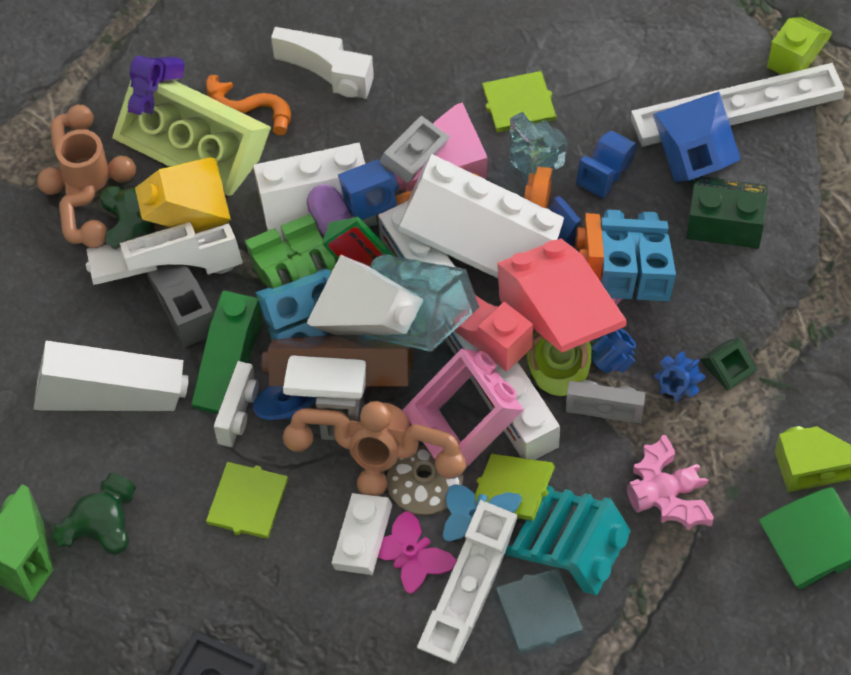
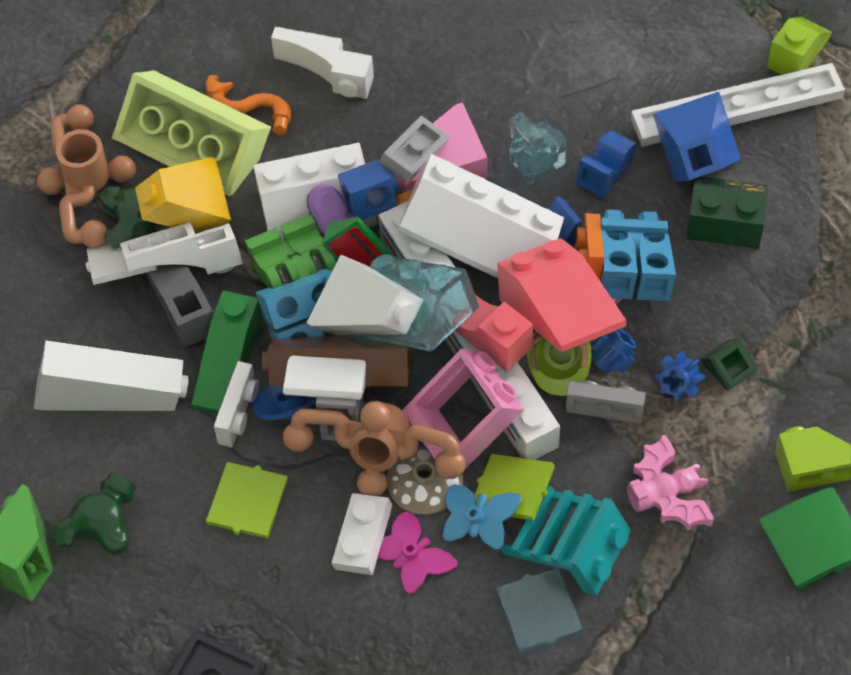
dark purple bar [128,55,185,115] -> none
white slope [417,500,518,664] -> none
lime piece [482,71,556,132] -> none
orange plate [524,167,552,209] -> none

